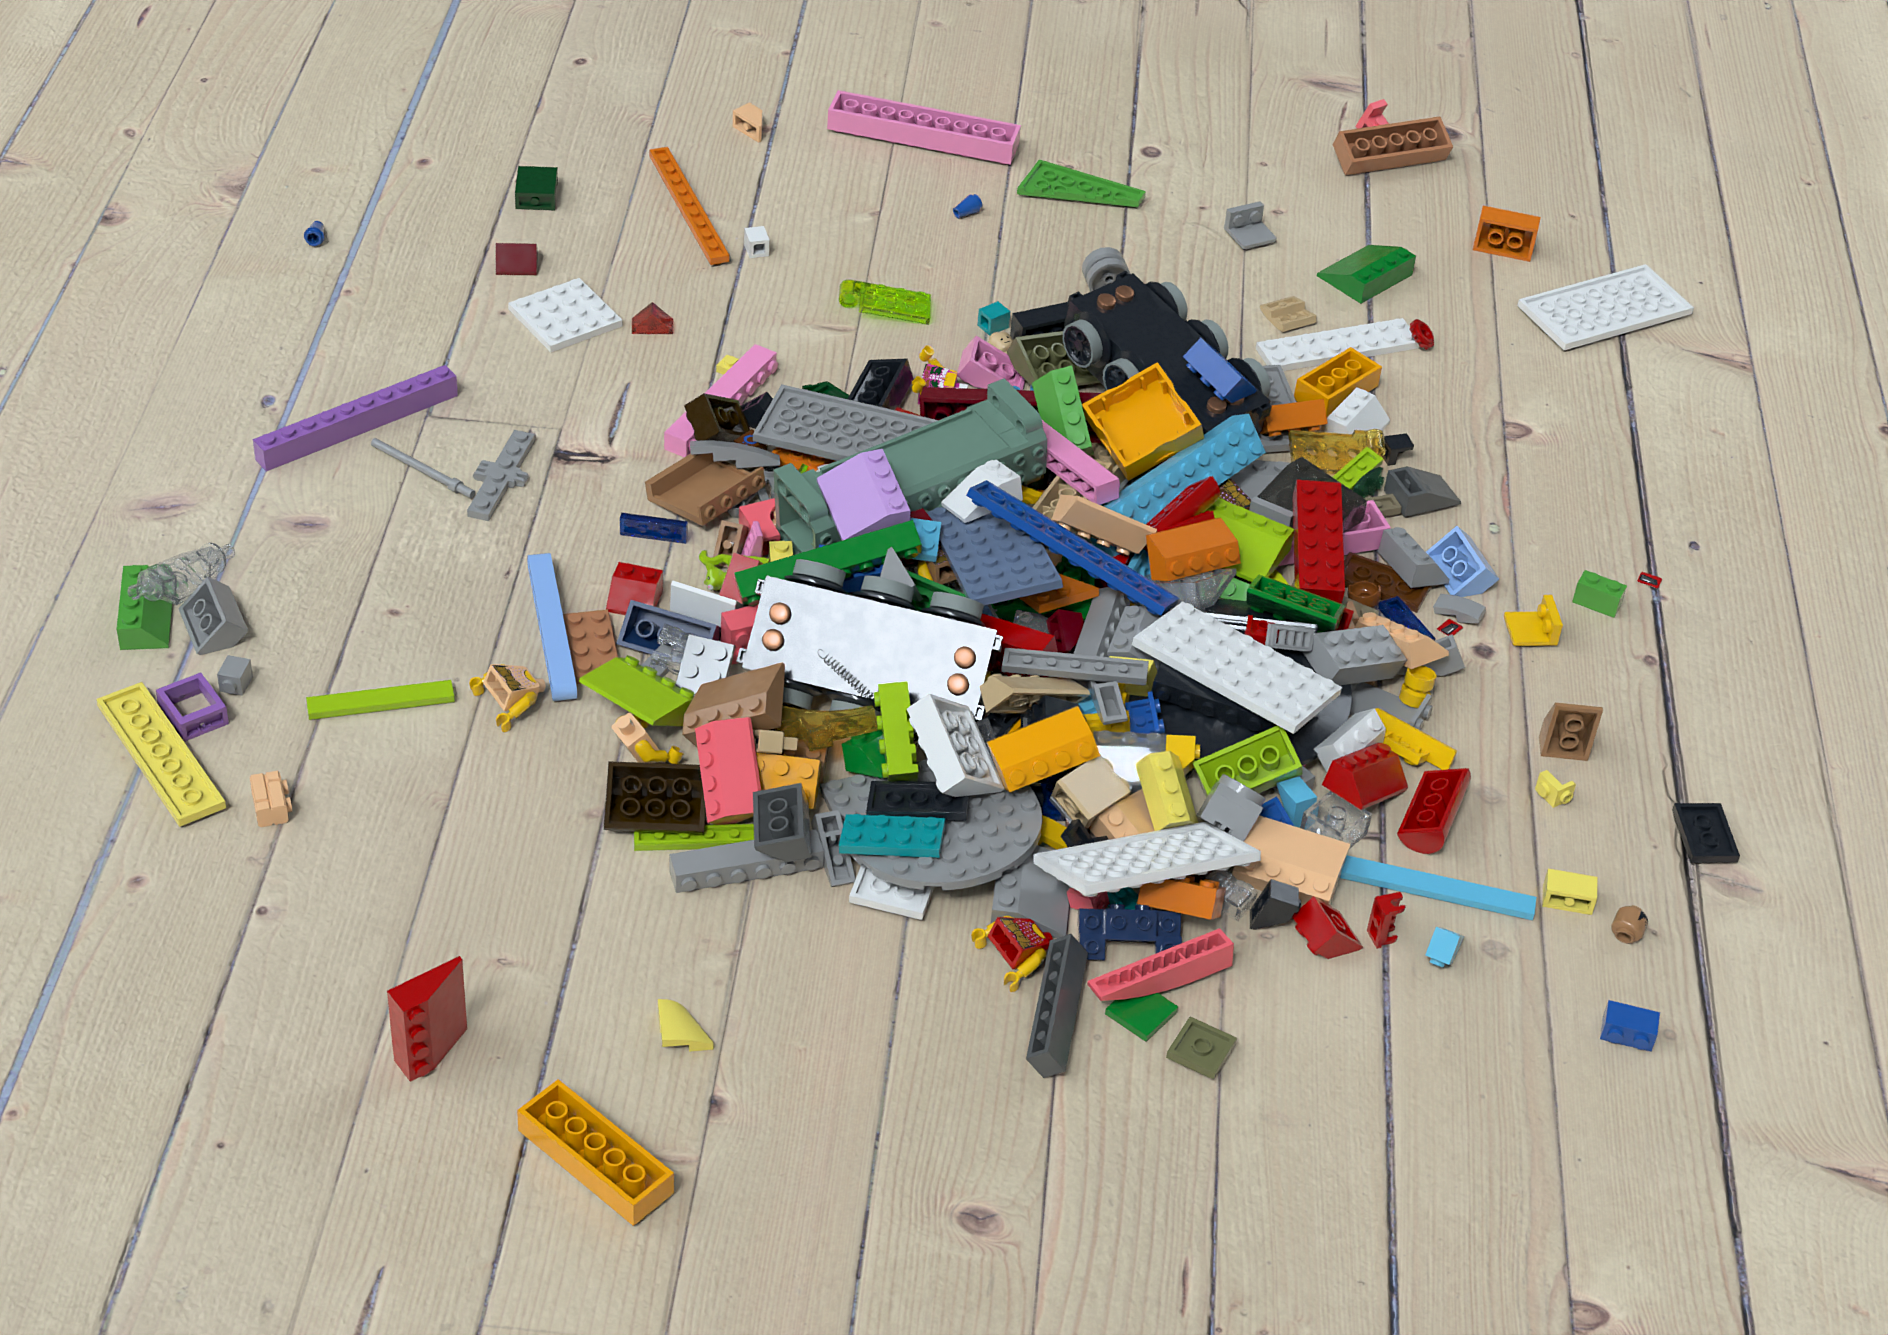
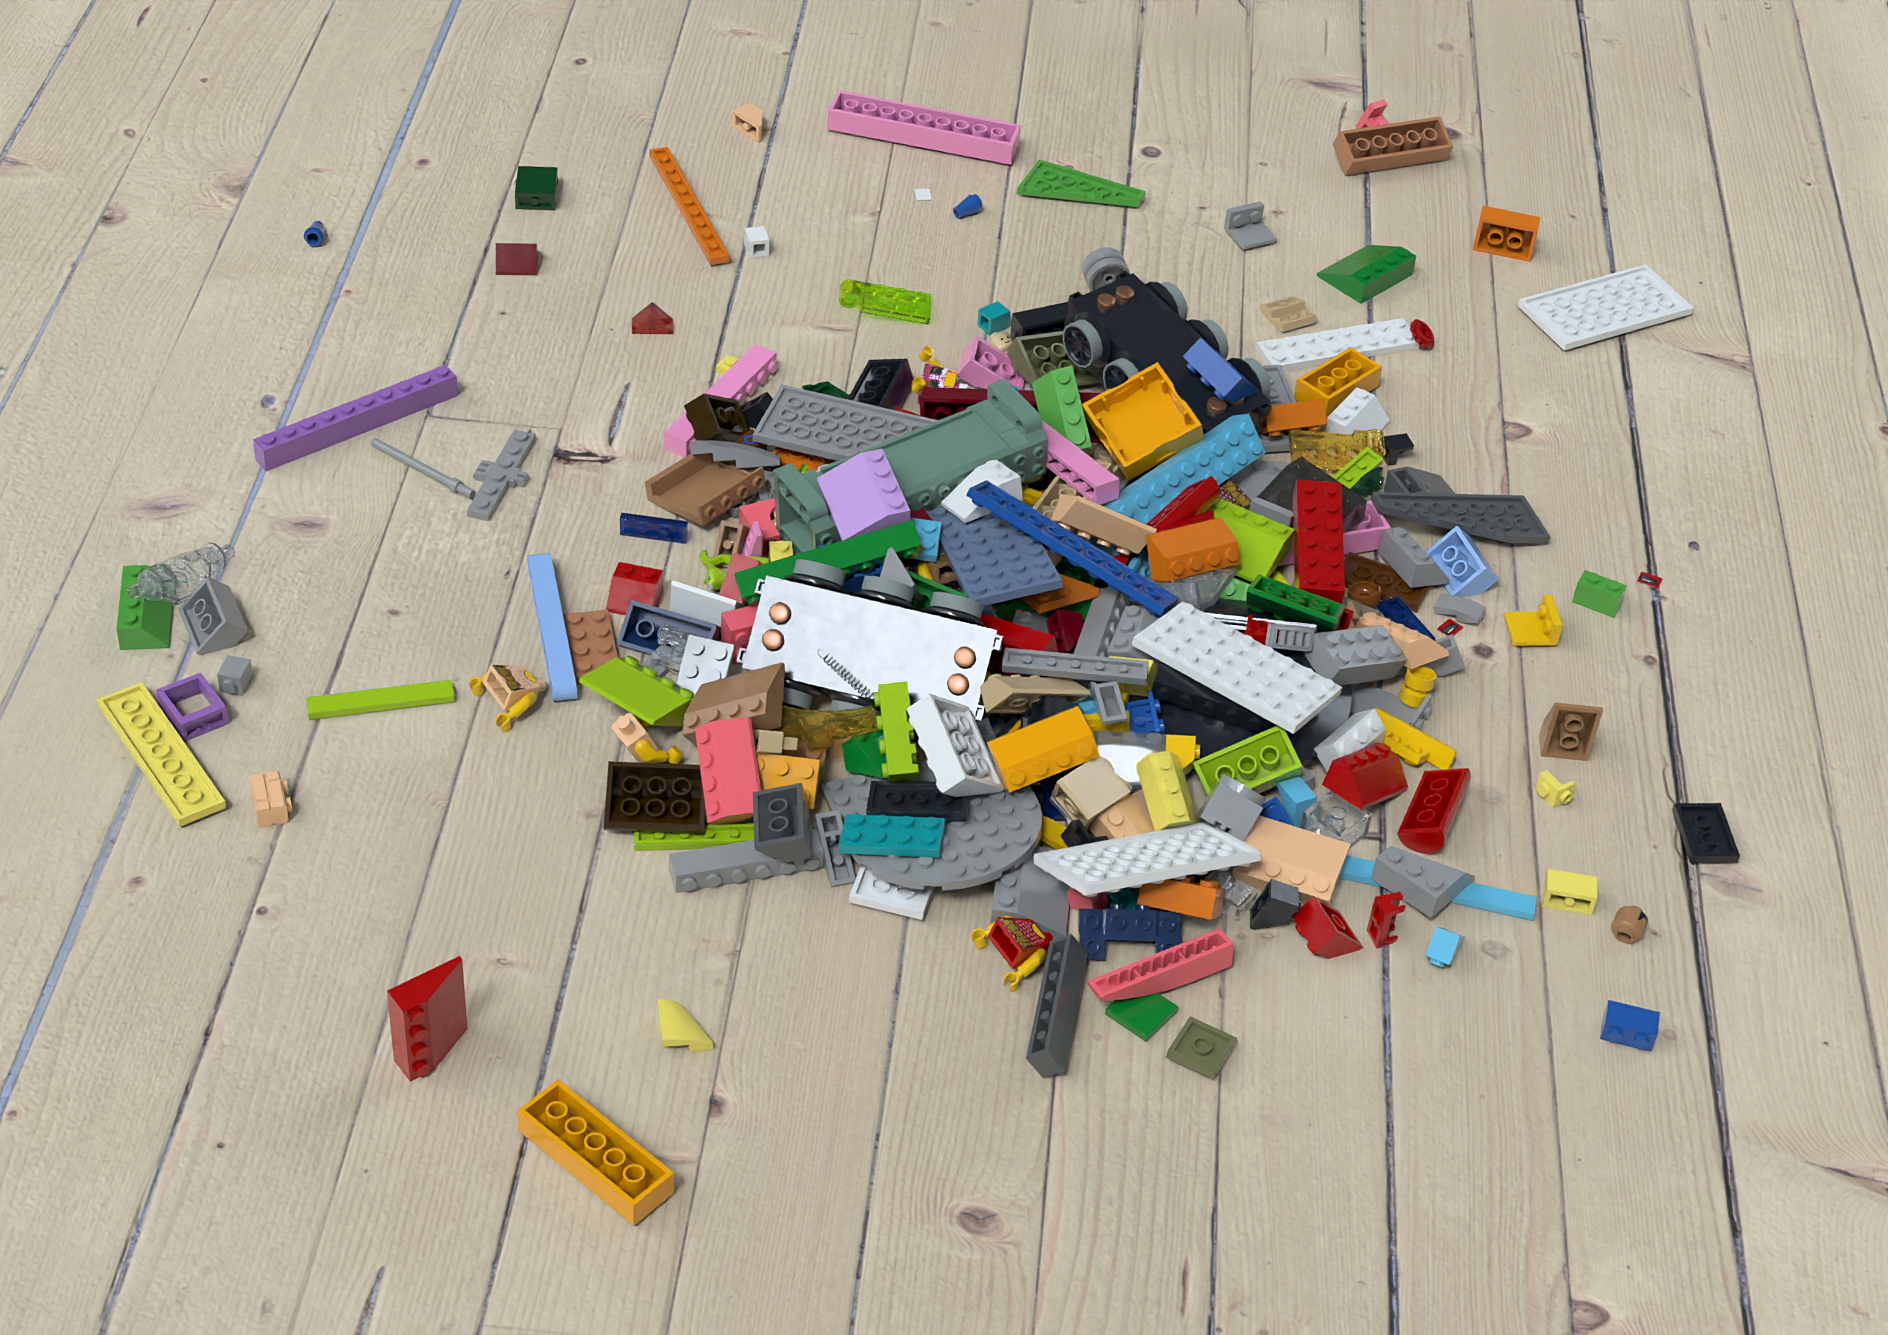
white plate [508,278,622,353] -> none
none -> white sticker [914,189,932,200]
none -> dark grey wing [1370,492,1550,544]
none -> light grey wedge [1371,846,1475,919]

